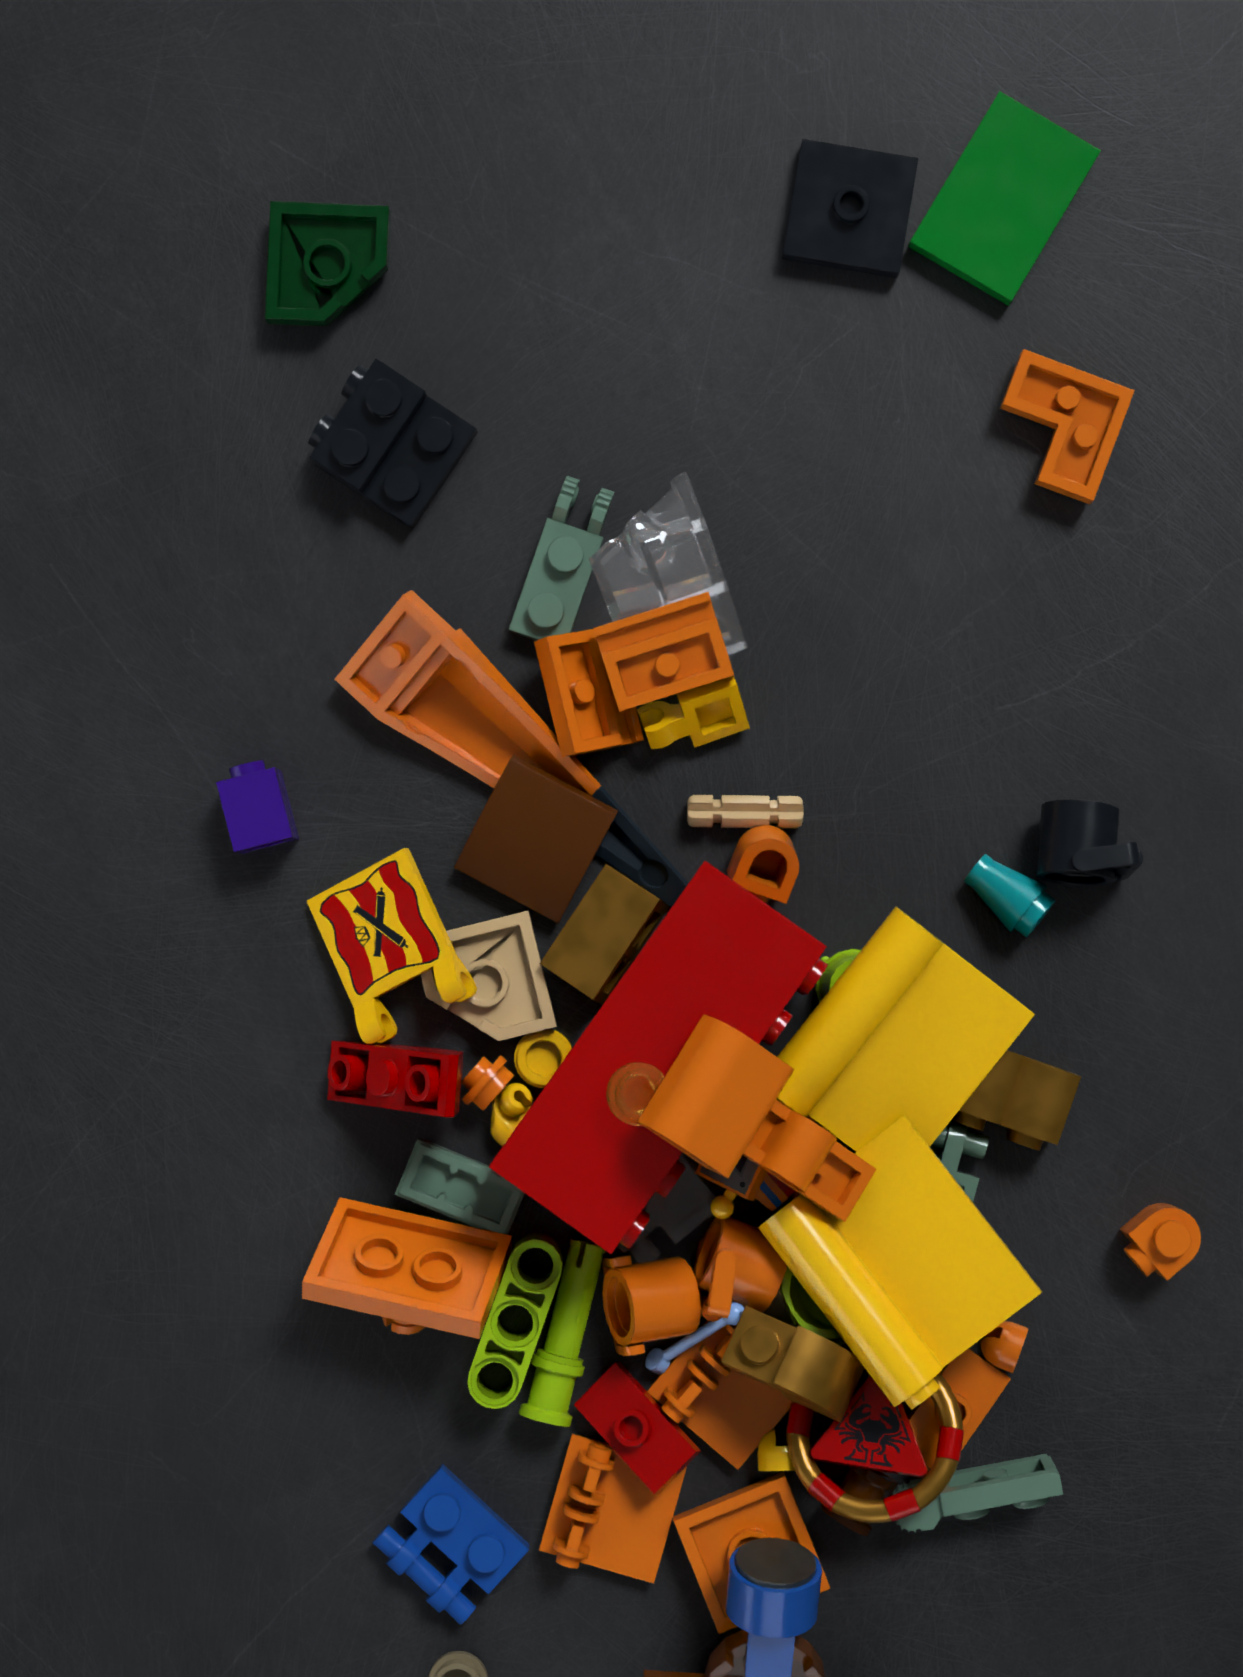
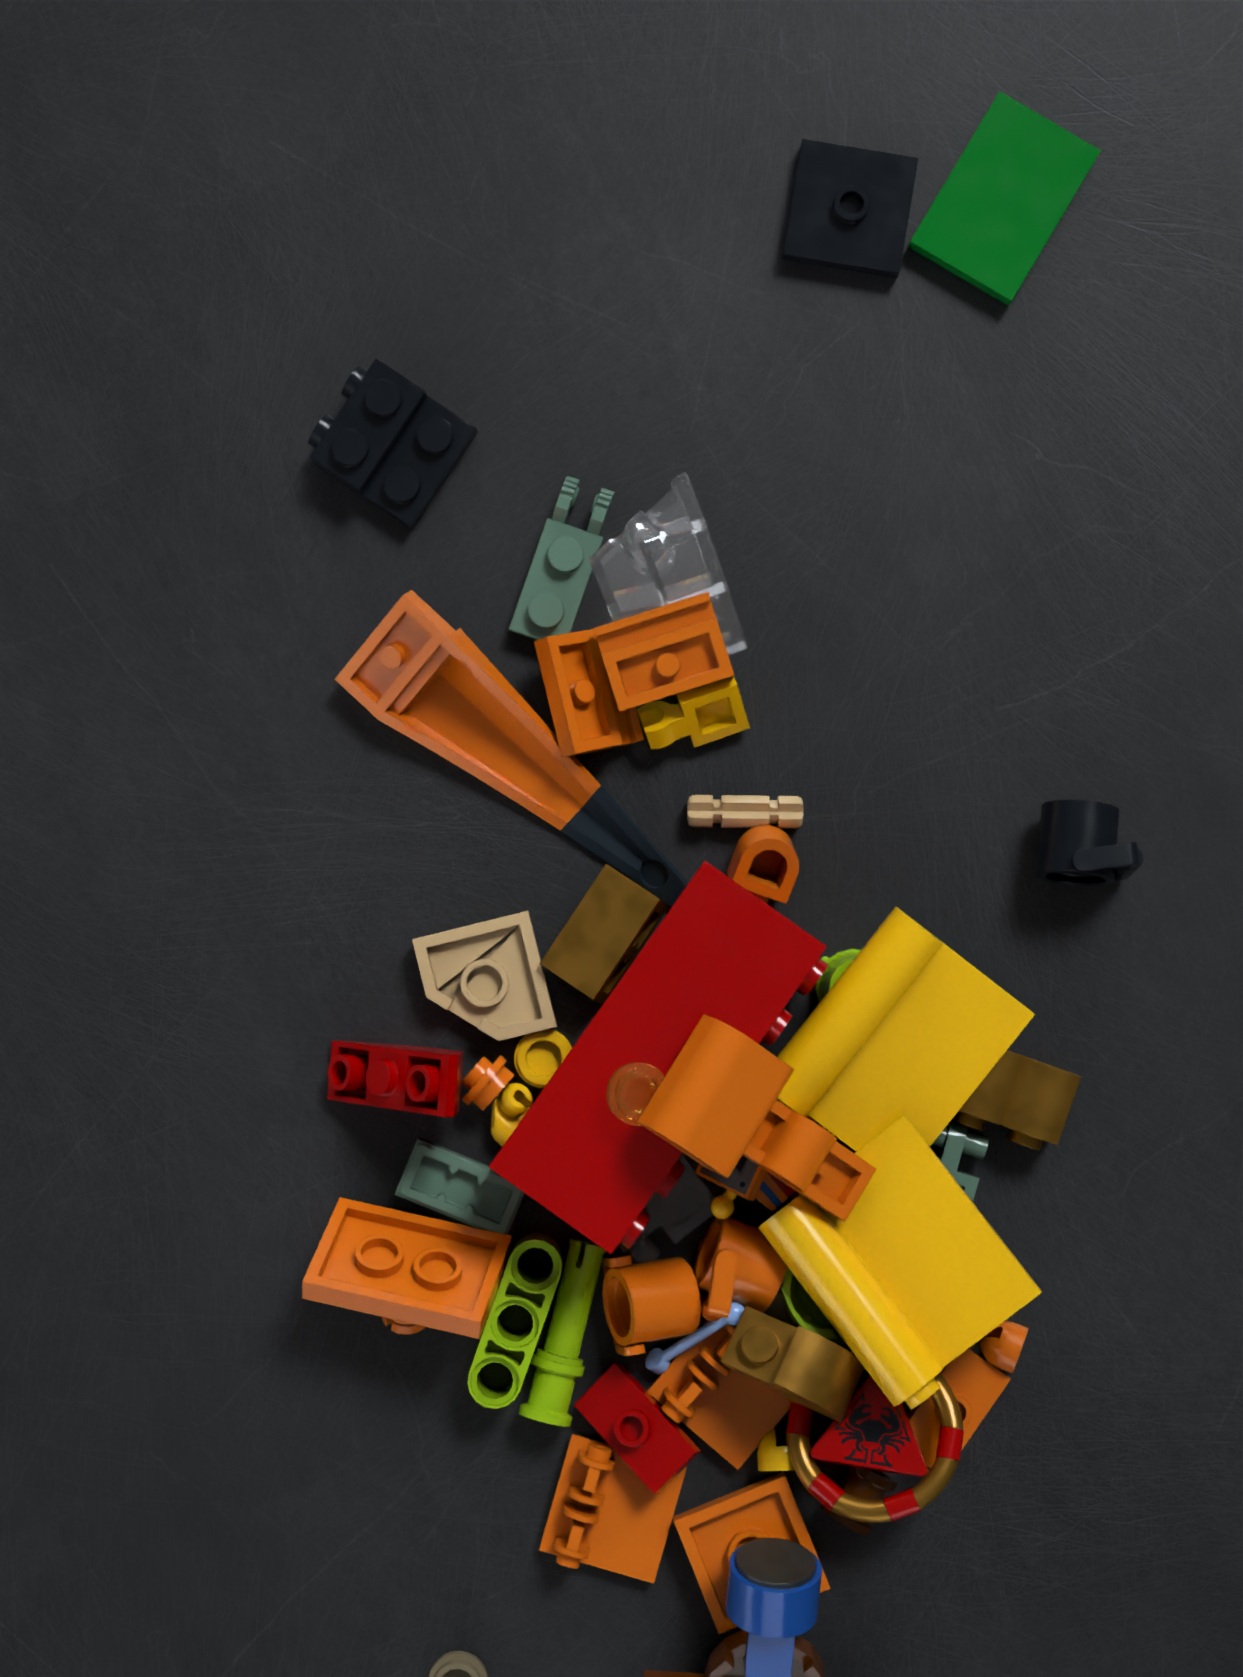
dark purple brick [216,760,299,854] -> none
dark green plate [265,201,391,326] -> none
flag [307,848,477,1044] -> none
blue plate [372,1463,530,1625] -> none
reddish brown slope [454,755,619,924] -> none
sand green hinge [889,1453,1063,1533] -> none
teal cone [964,854,1056,938] -> none
orange plate [999,349,1135,505] -> none
orange plate [1120,1203,1201,1281] -> none

